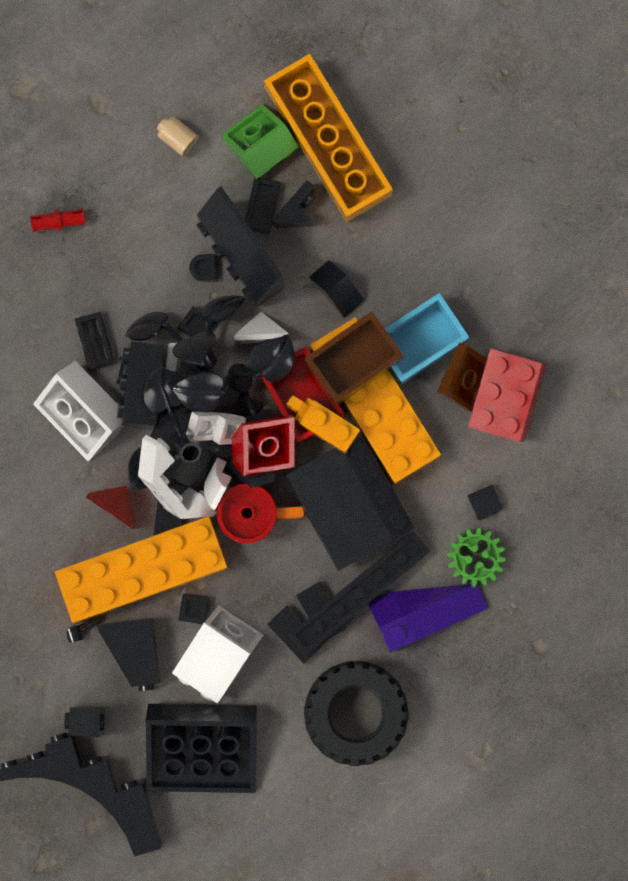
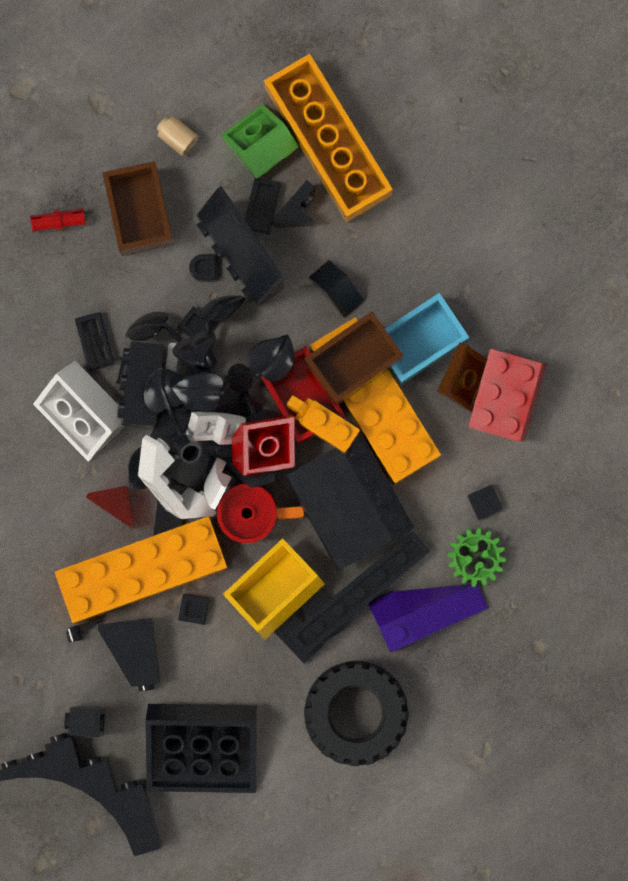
white slope [172,605,263,704] -> none
white slope [234,312,288,344] -> none
none -> reddish brown piece [102,161,174,256]
none -> yellow piece [223,538,325,640]

